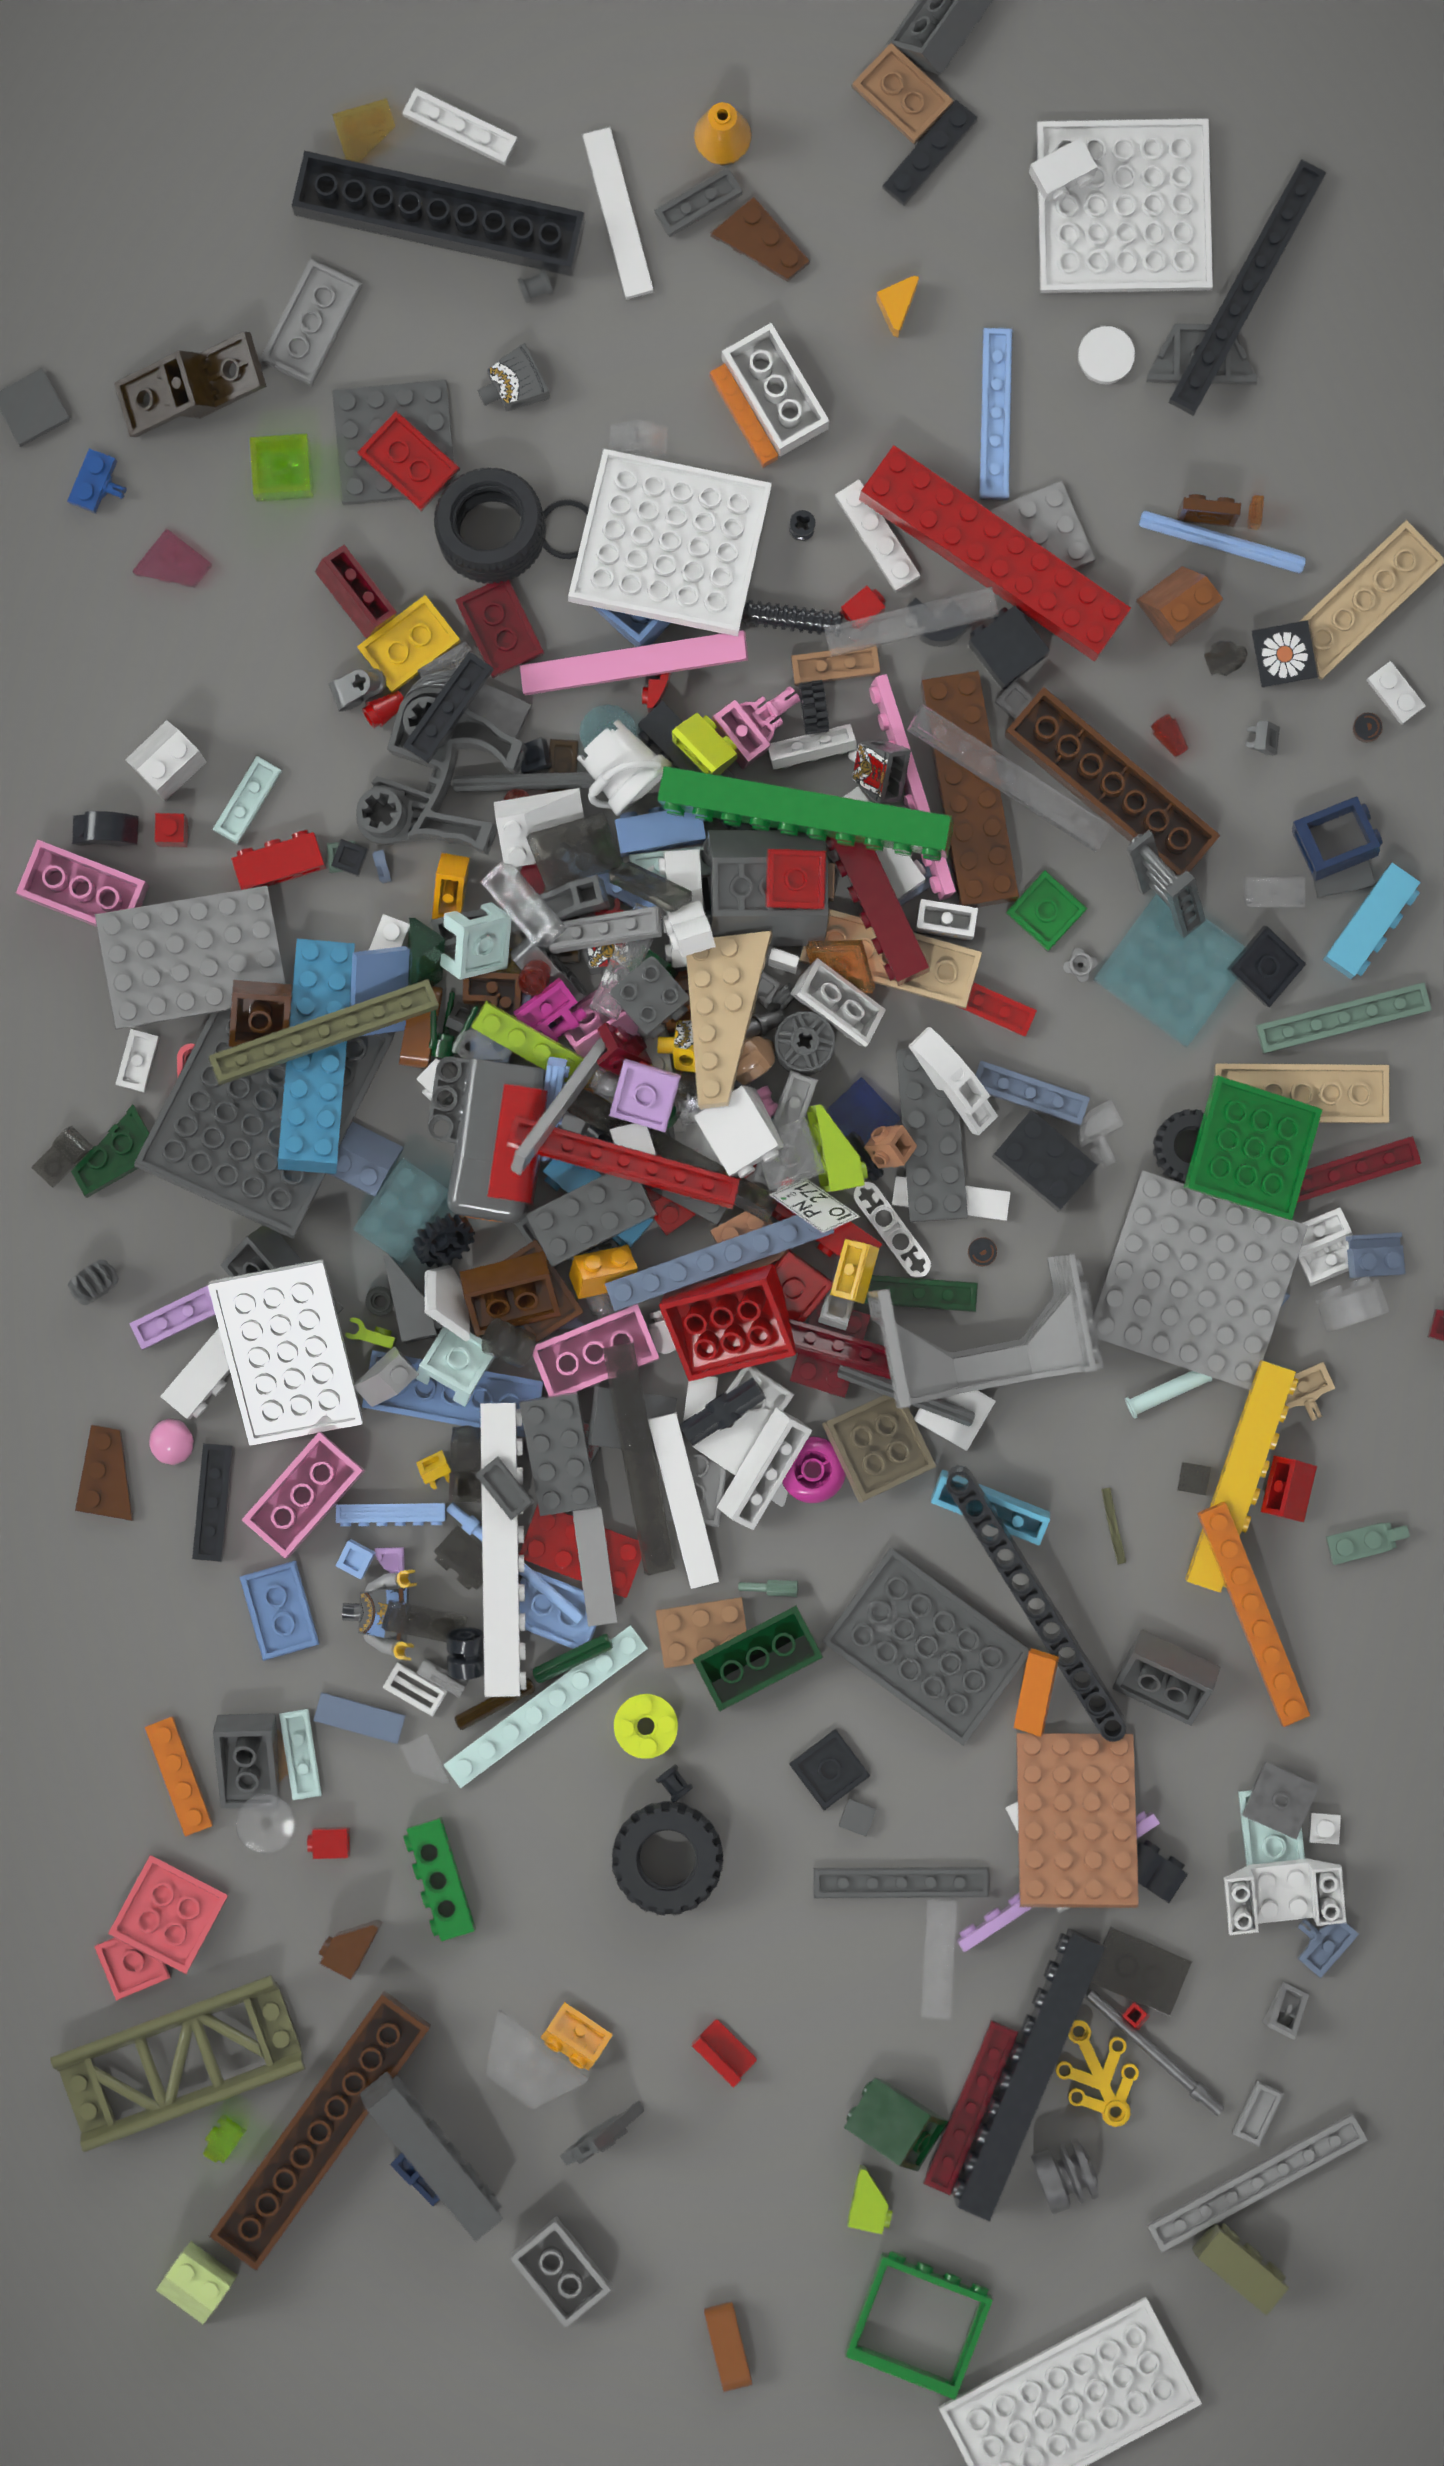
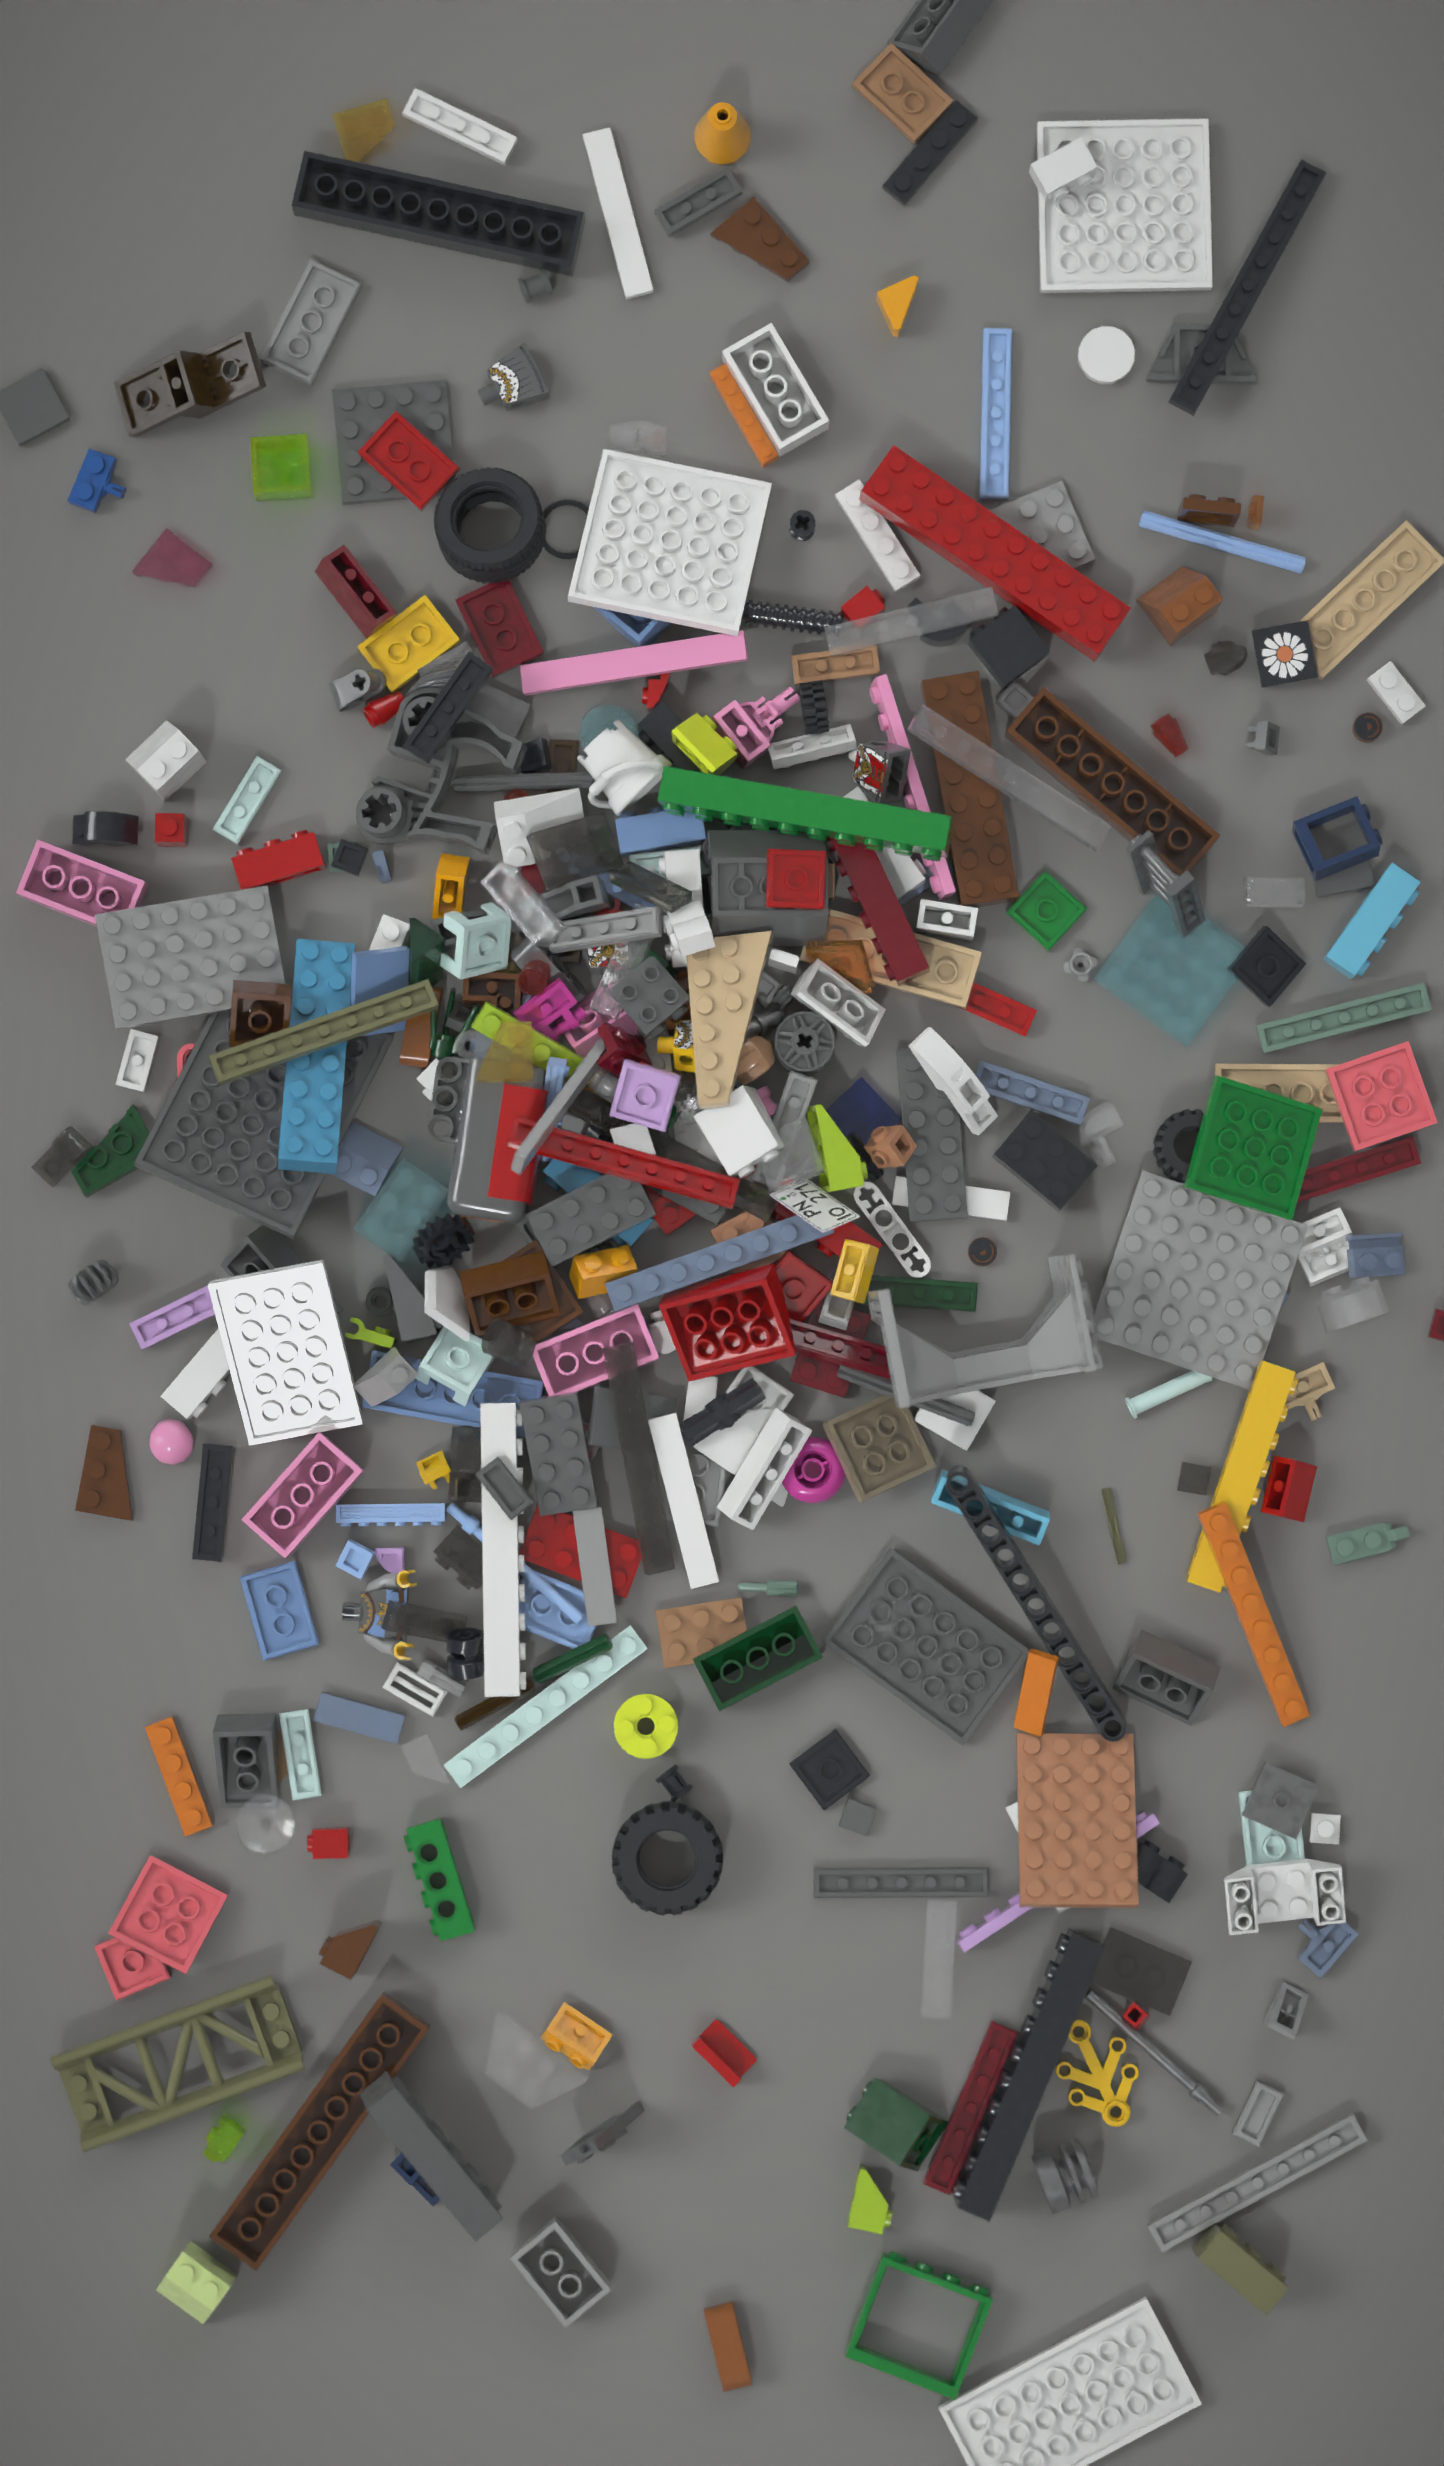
none -> clear yellow wing [476,1021,533,1083]
none -> coral plate [1325,1041,1438,1152]

